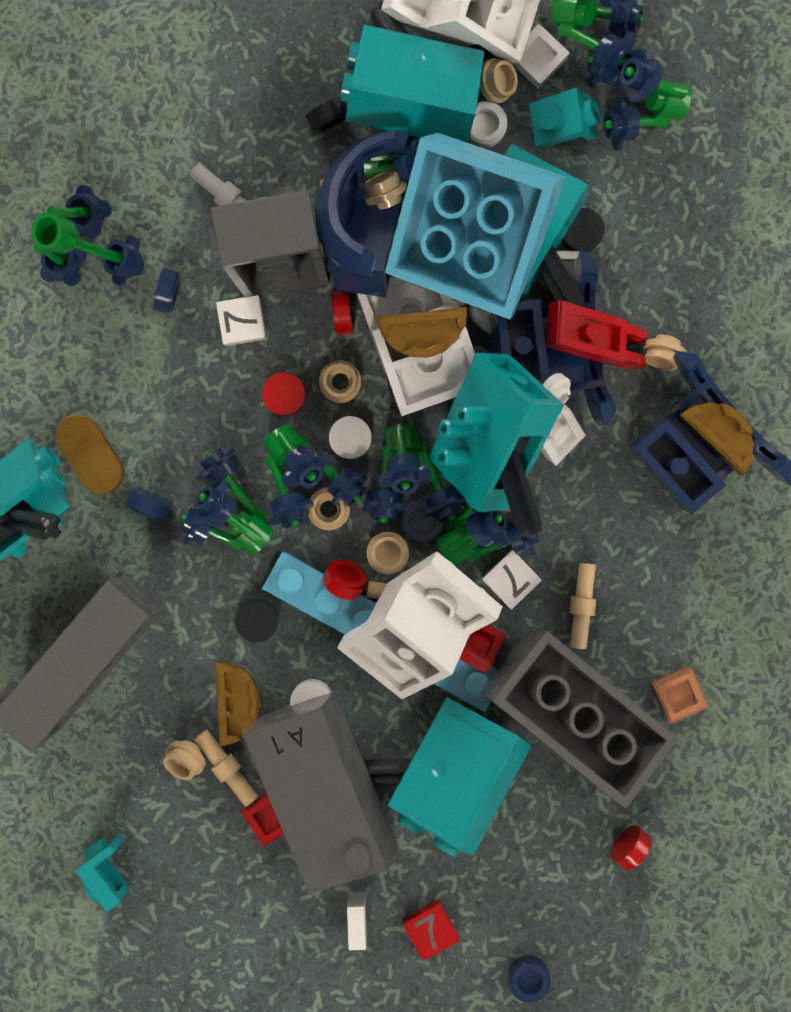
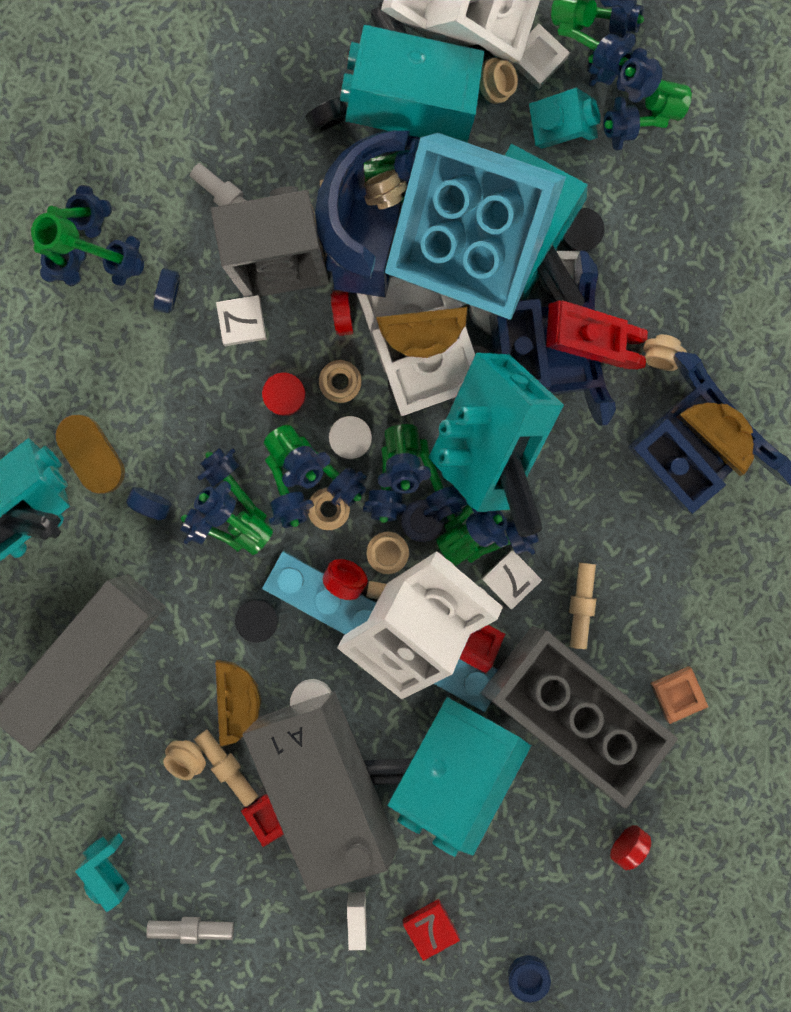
white tile [468,101,507,148] -> none
white hinge [541,373,585,466] -> none
none -> light grey bar [147,917,234,944]

